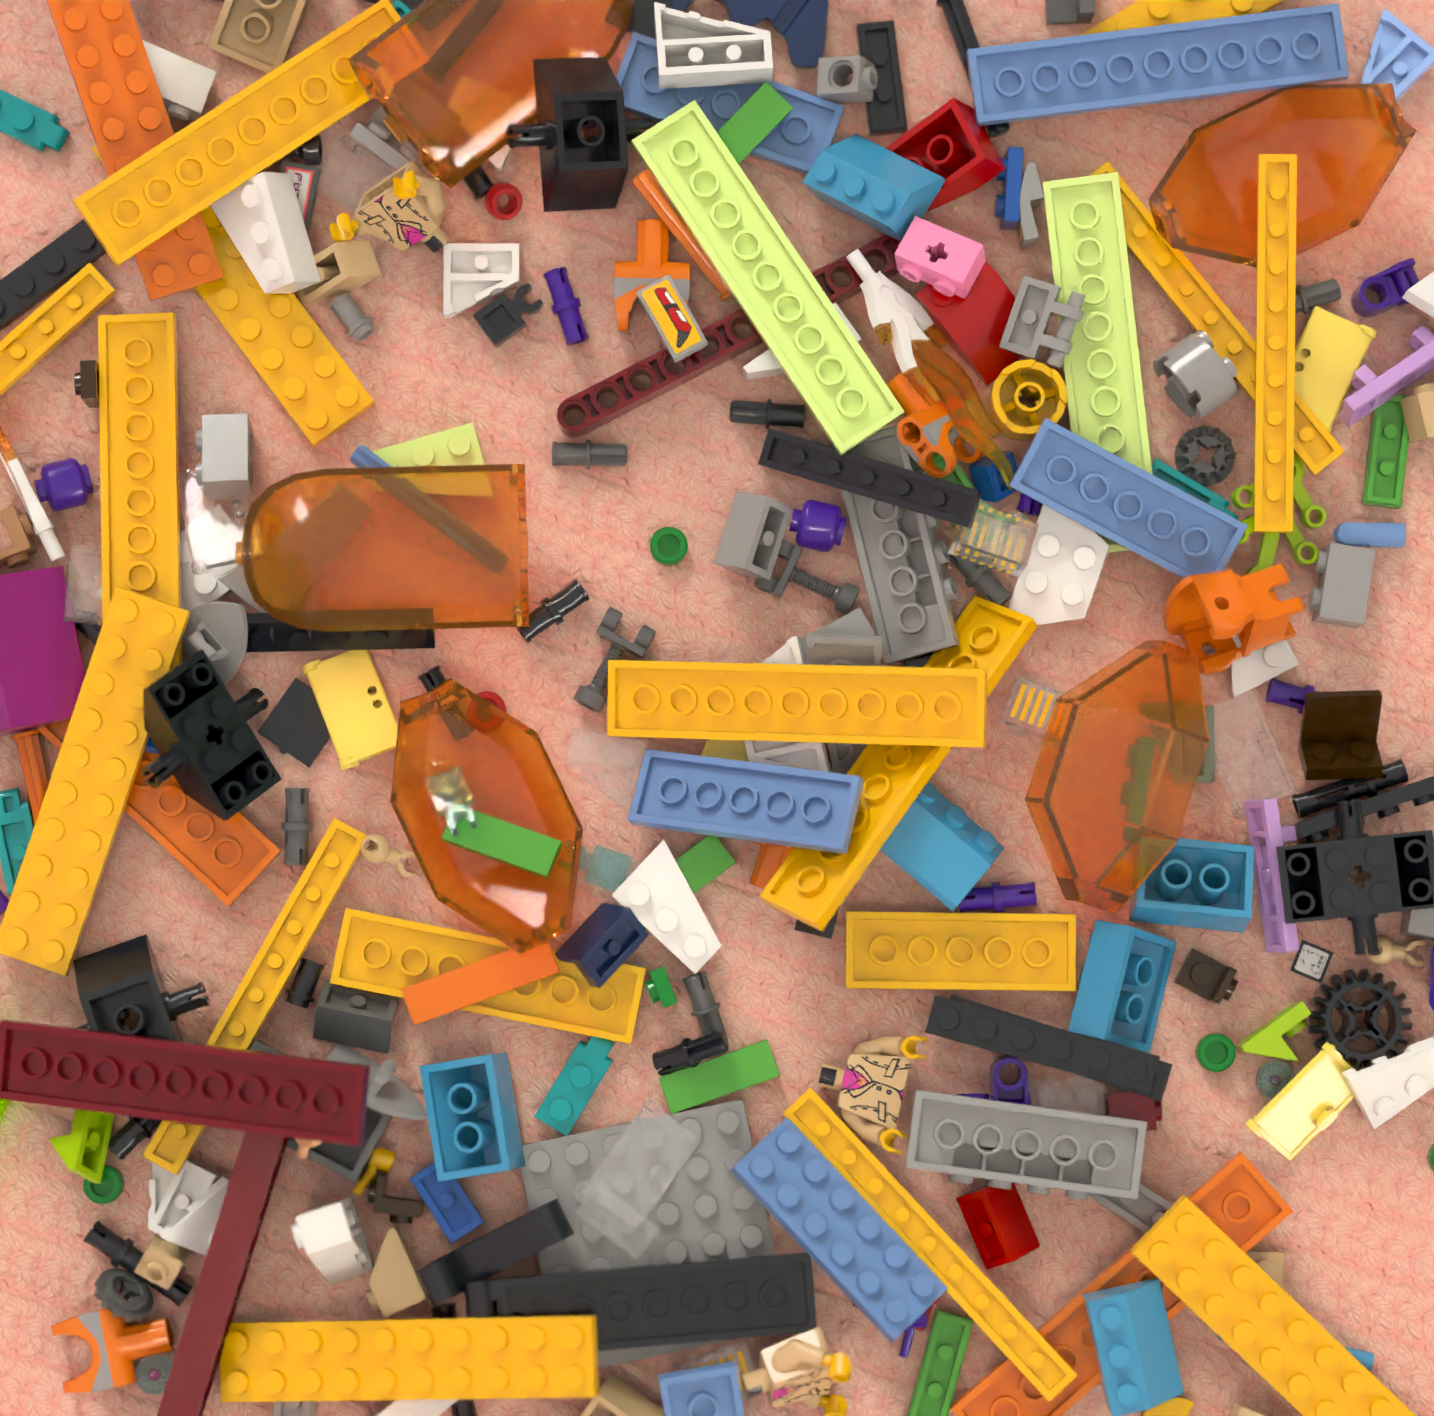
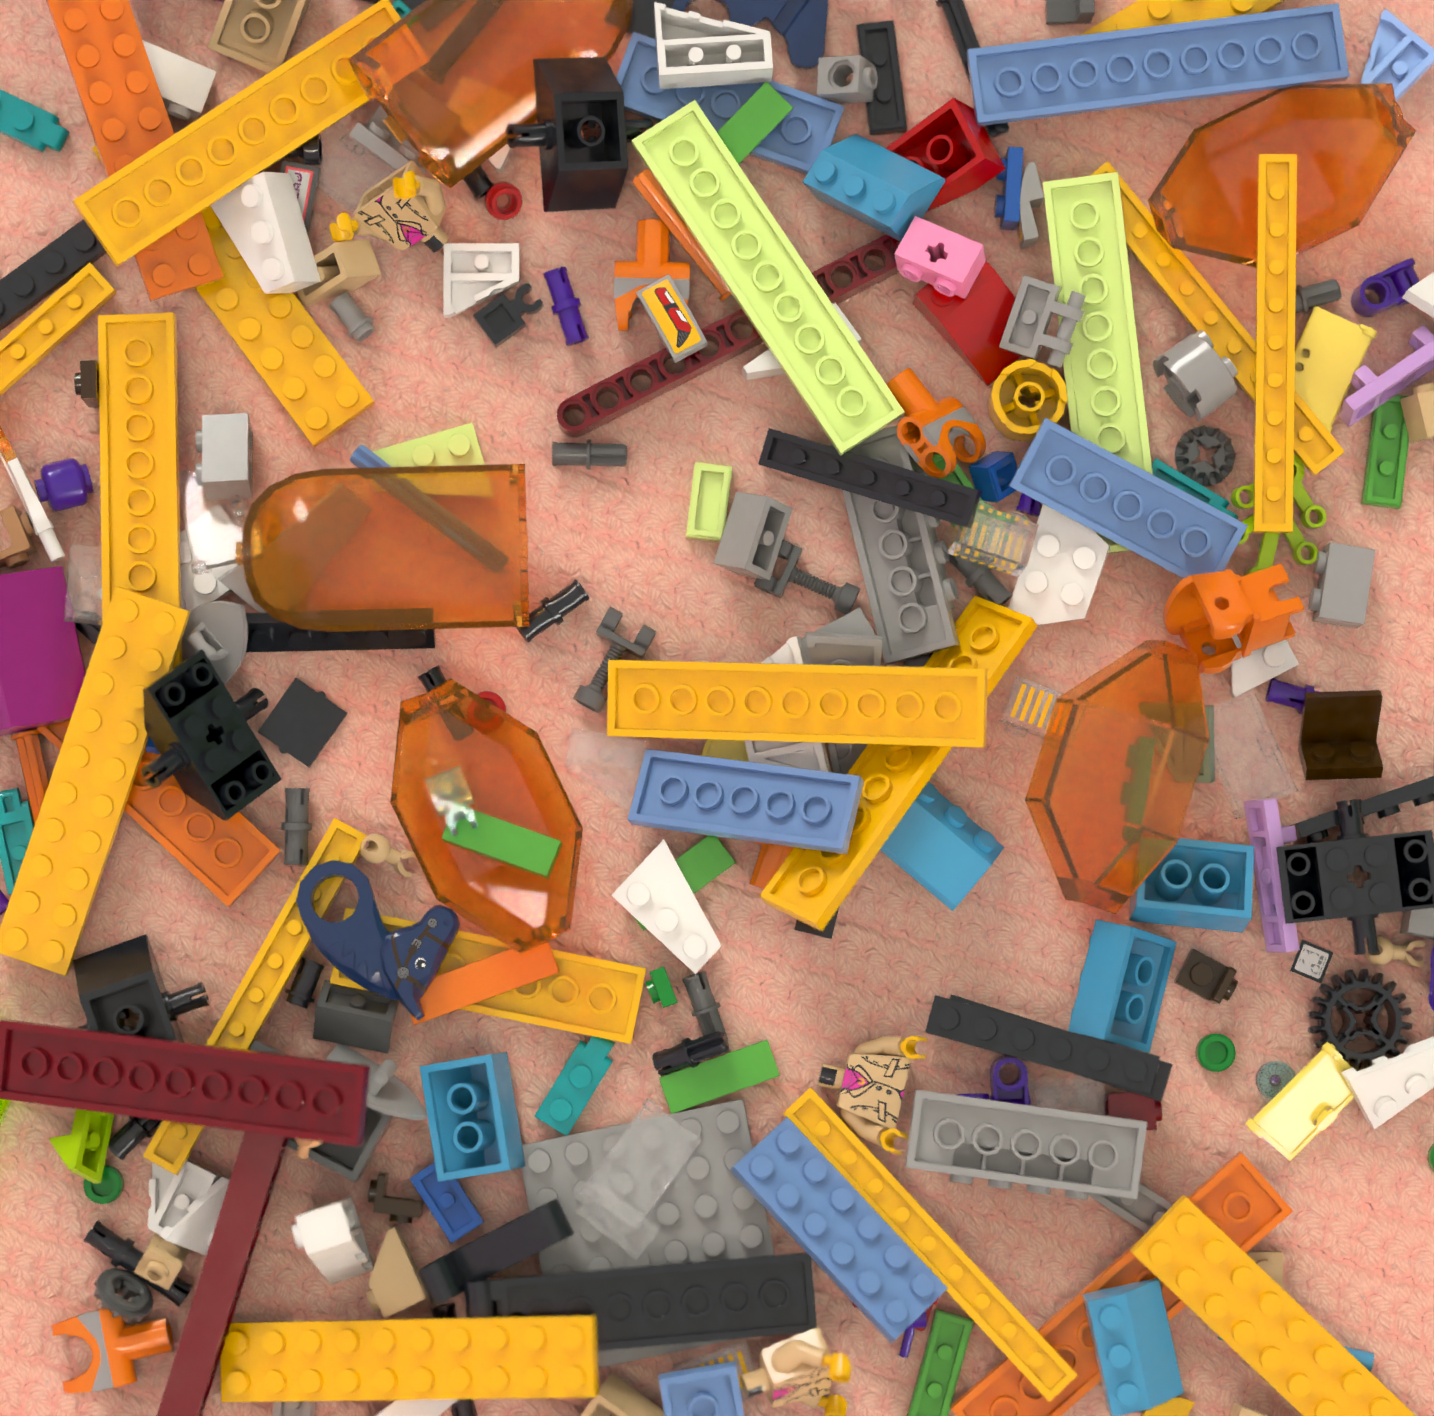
clear light blue tile [136,1354,173,1395] -> none
light yellow door [302,650,405,770] -> none
yellow hand [352,1148,395,1197] -> none
dark blue panel [555,903,649,988] -> none
clear light blue plate [561,842,633,892] -> none
green tile [650,527,688,566] -> none
black axle [729,399,805,429] -> none
dark purple head [789,500,847,552] -> none
yellow plate [845,911,1076,991] -> none
piece [846,249,1014,490] -> none
red panel [956,1182,1040,1270] -> none
dark purple pin [959,882,1037,913] -> none
lime slope [1235,1001,1312,1061] -> none
black pin [1292,759,1409,818] -> none
medium blue bar [1333,522,1406,548] -> none
none -> dark blue animal [296,860,460,1020]
none -> yellowish green tile [686,462,732,542]

